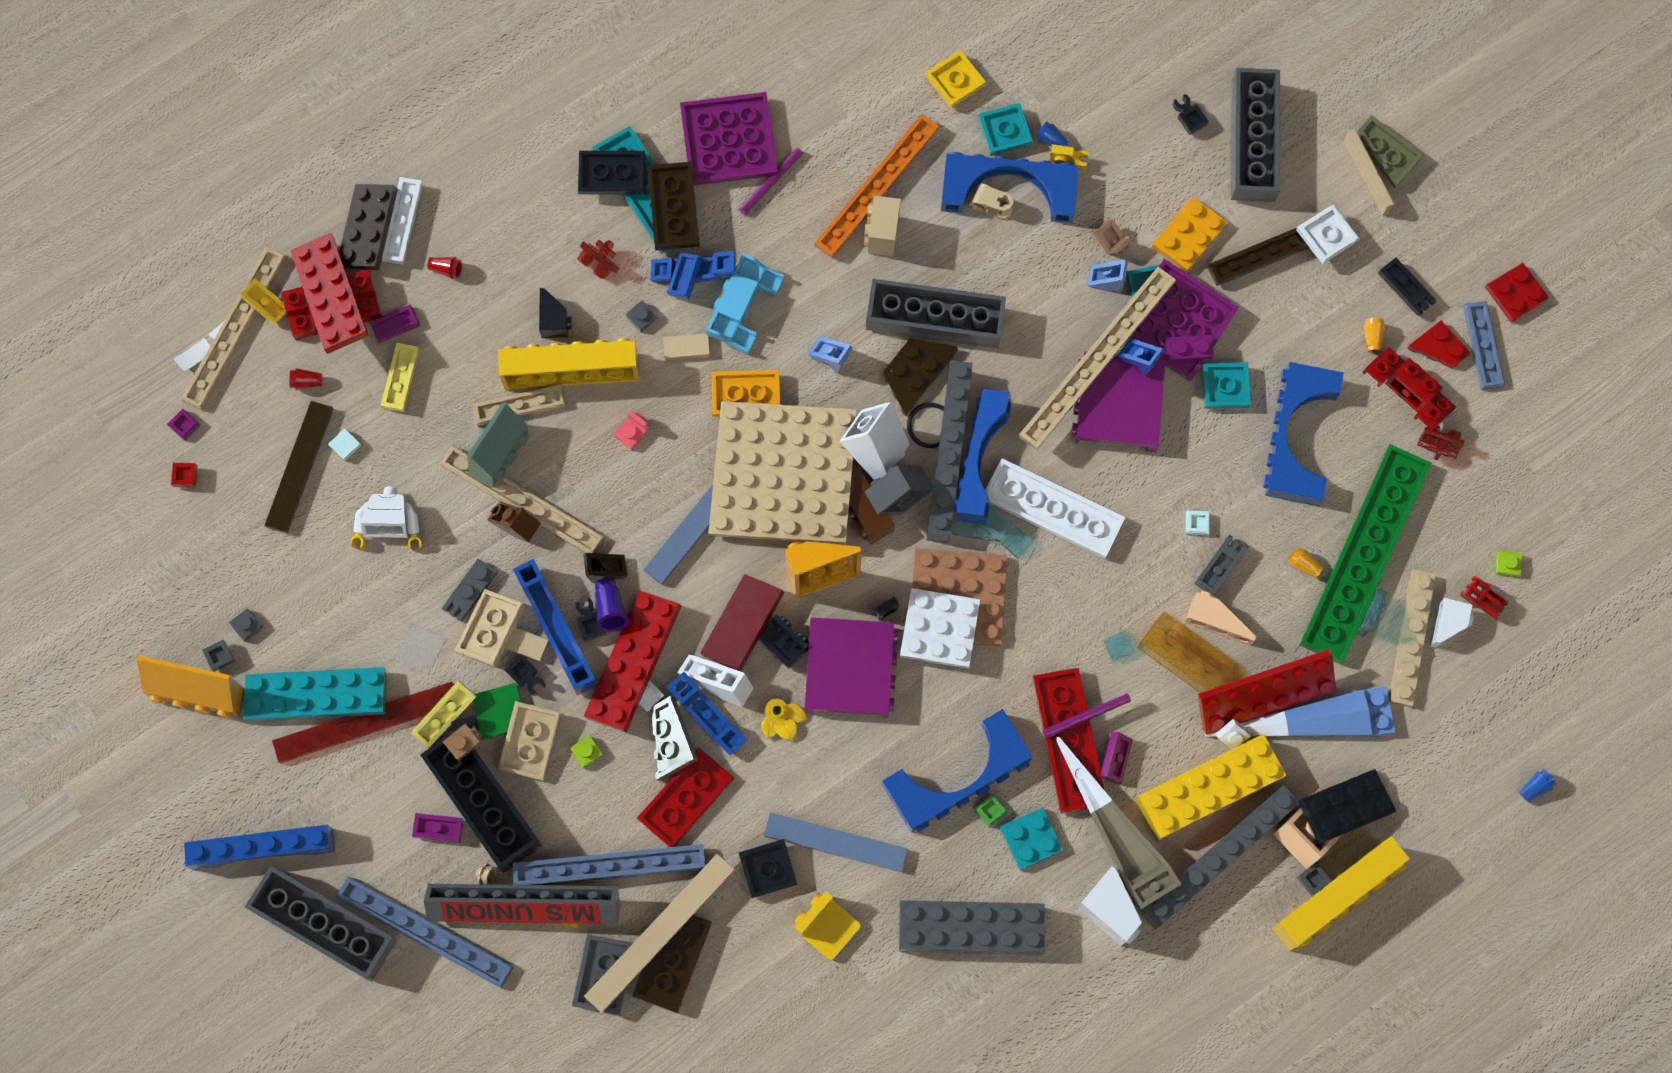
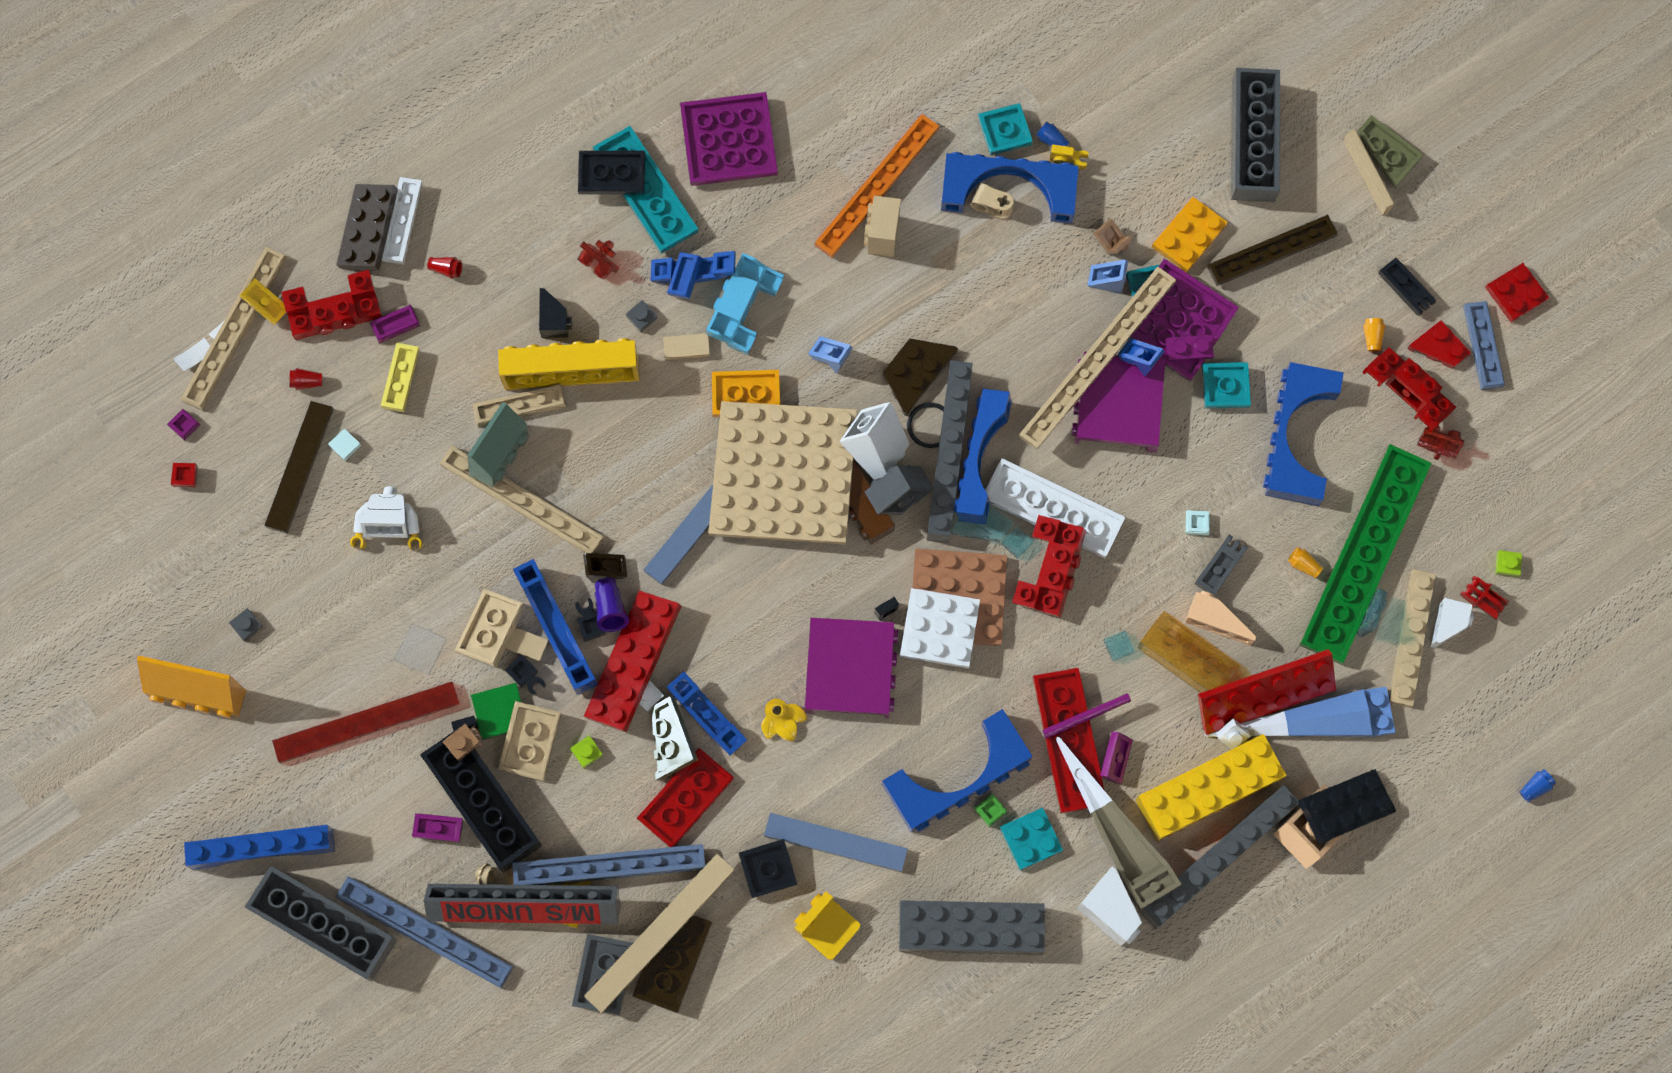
dark grey plate [202,639,235,672] -> none
teal plate [243,667,386,722] -> none
plate [290,233,369,354] -> none
light yellow plate [411,680,476,749] -> none
dark grey hinge [442,559,498,622] -> none
reddish brown slope [487,501,541,542] -> none
coral bracket [614,410,649,450] -> none
dark brown plate [647,161,700,251] -> none
white slope [677,654,754,707] -> none
dark red tile [700,574,785,672] -> none
magenta bar [739,148,803,215] -> none
black bracket [759,614,808,669] -> none
light orange slope [785,541,862,598] -> none
dark grey brick [866,279,1006,348] -> none
yellow plate [925,50,986,109] -> none
black plate [1173,94,1209,135] -> none
yellow brick [1272,836,1410,951] -> none
white tile [1296,204,1360,264] -> none
dark grey plate [1297,862,1332,896] -> none
none -> red bracket [1012,515,1087,618]

